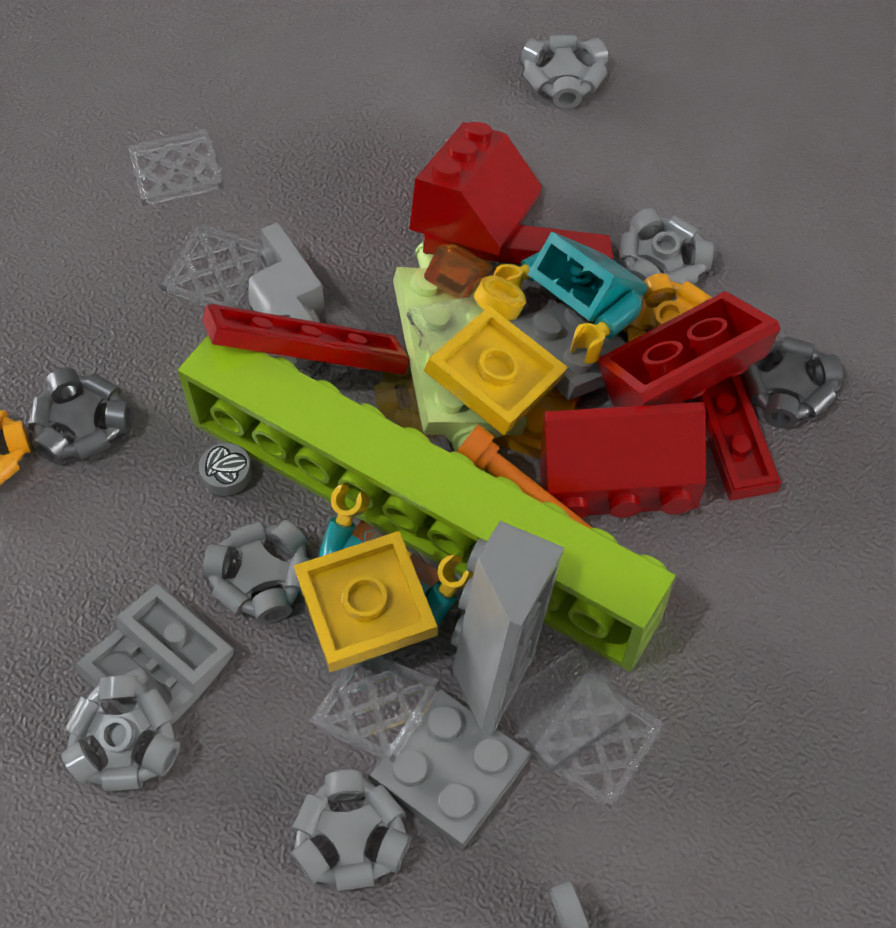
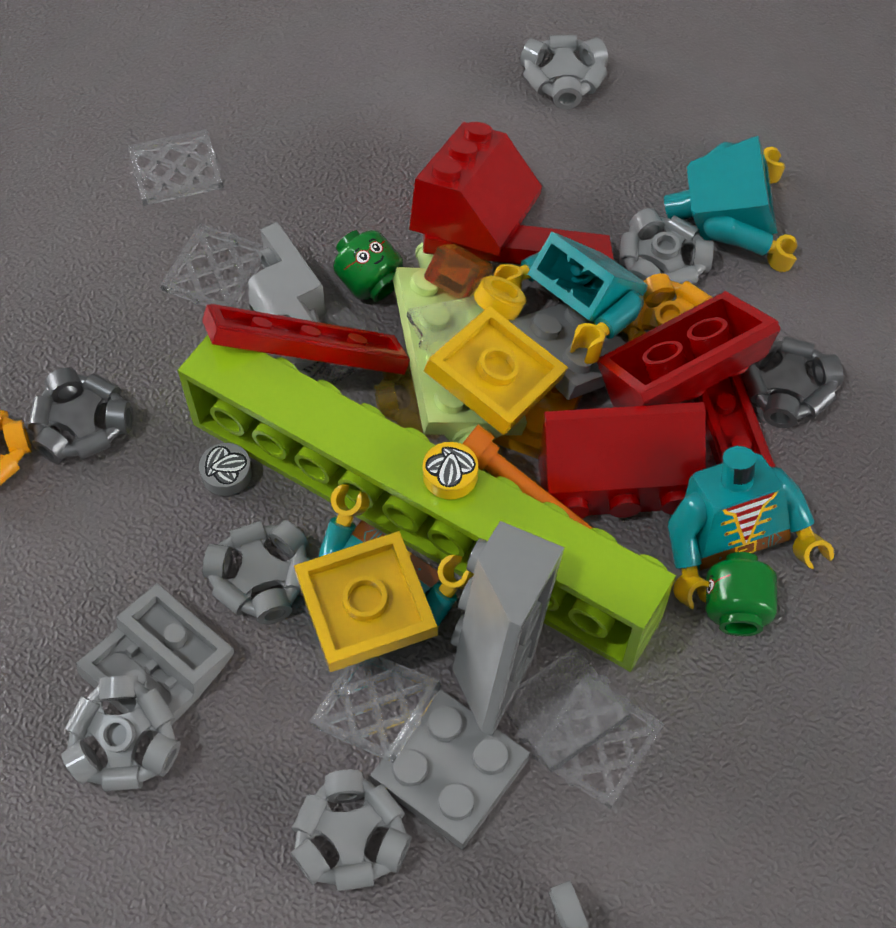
none -> green head [333,230,403,302]
none -> tile [423,442,478,500]
none -> teal torso [664,136,798,272]
none -> teal torso [668,446,834,609]
none -> green head [706,552,777,636]

